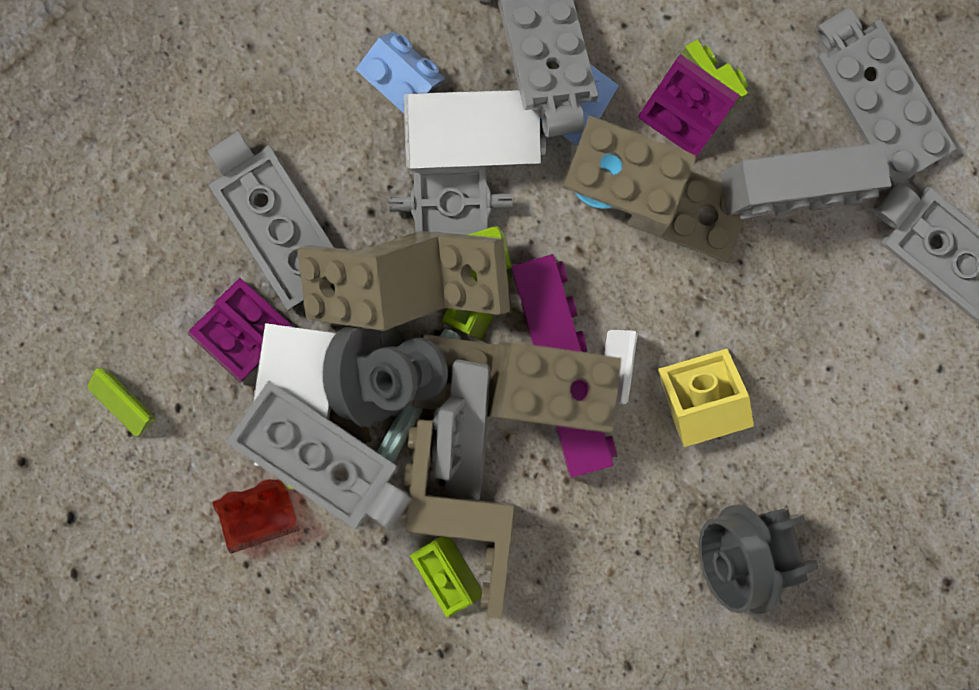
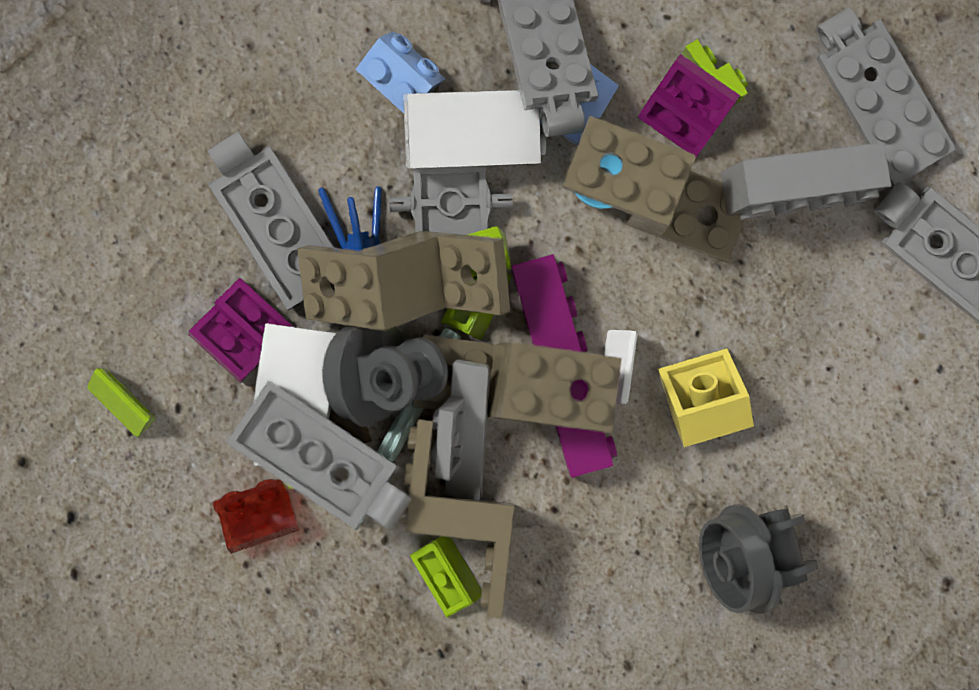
none -> blue plant [318,186,382,251]

